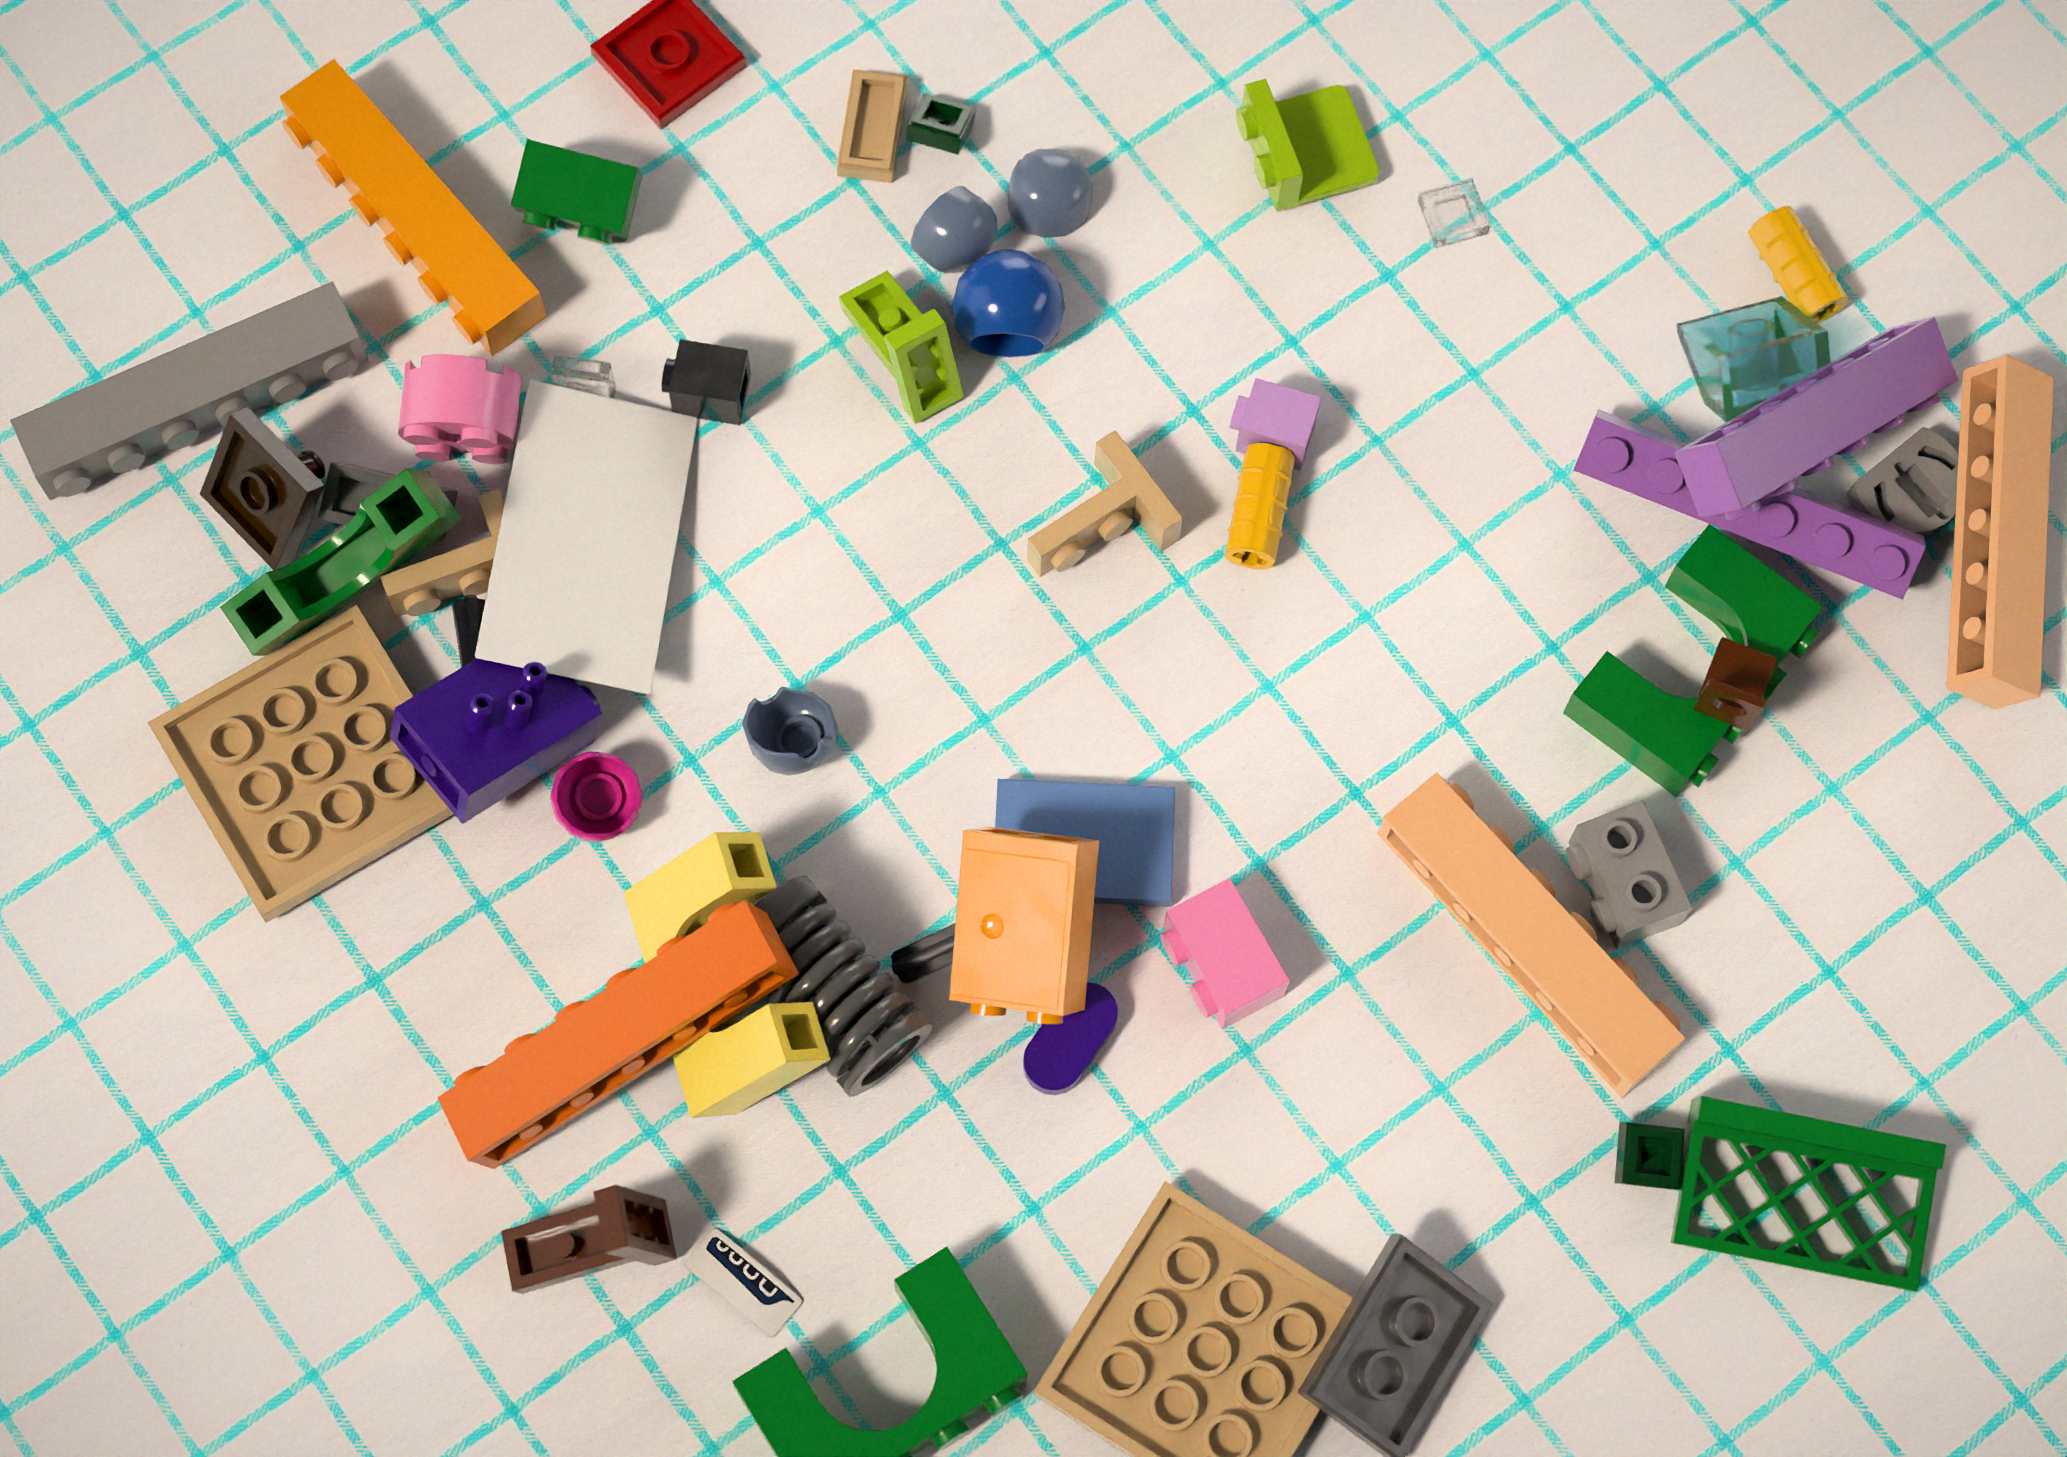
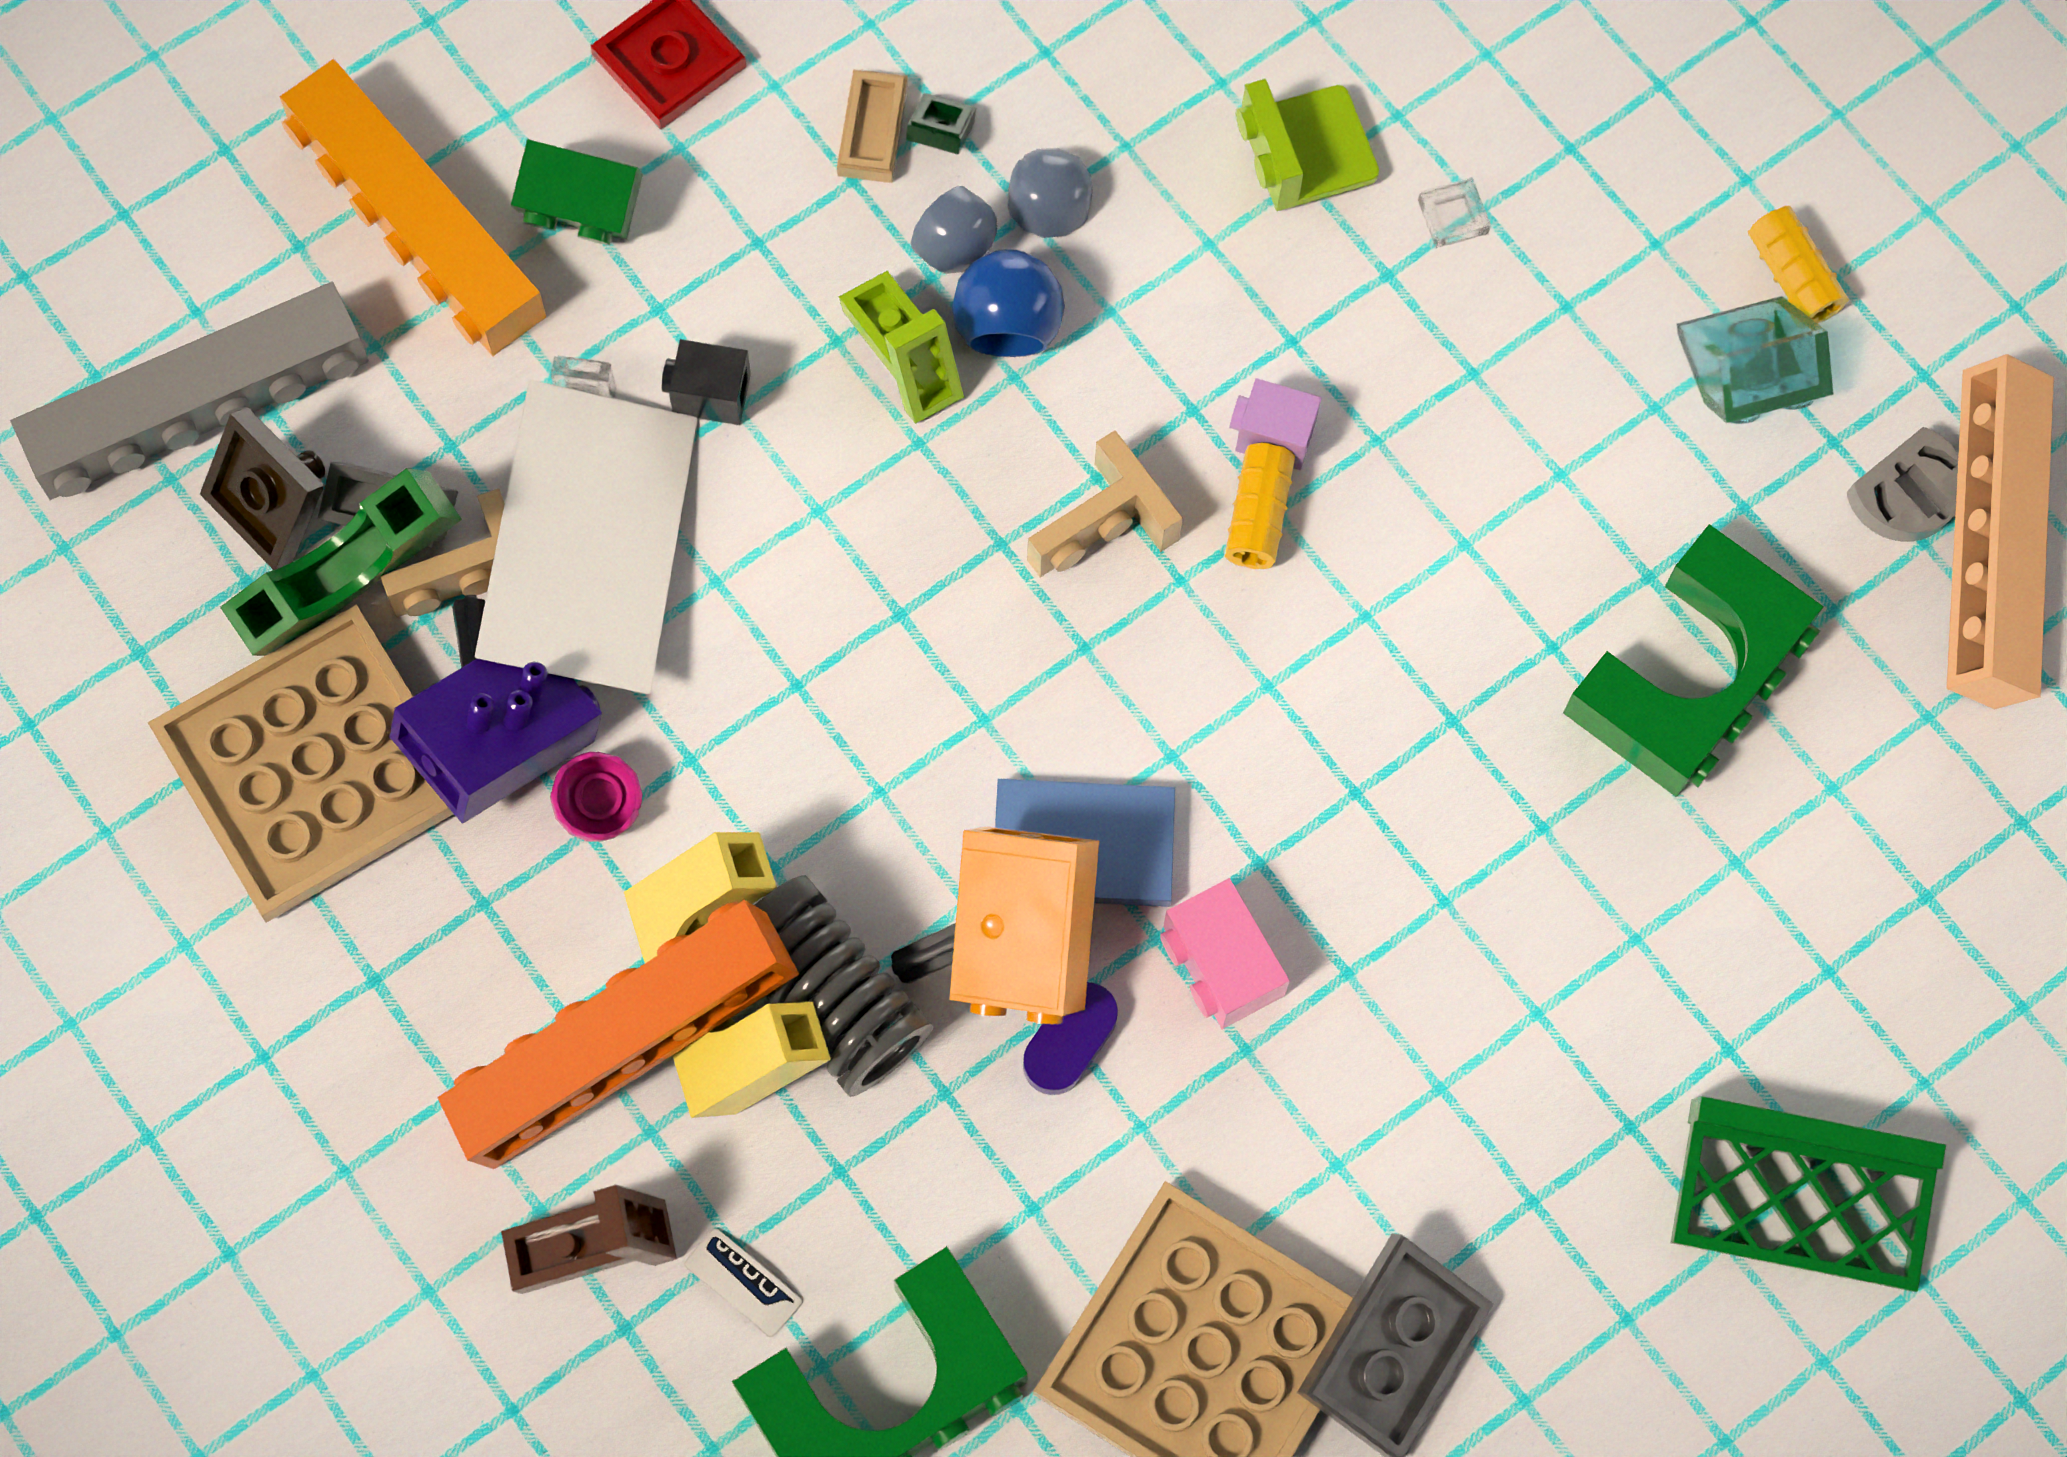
bright pink brick [398,354,521,464] -> none
sand blue hair [742,687,838,776] -> none
light nougat brick [1377,772,1685,1098] -> none
light grey brick [1566,800,1692,949] -> none
medium lavender brick [1574,409,1926,600] -> none
dark green tile [1614,1122,1685,1190] -> none
medium lavender brick [1674,317,1958,521] -> none
reddish brown bracket [1693,637,1777,732] -> none

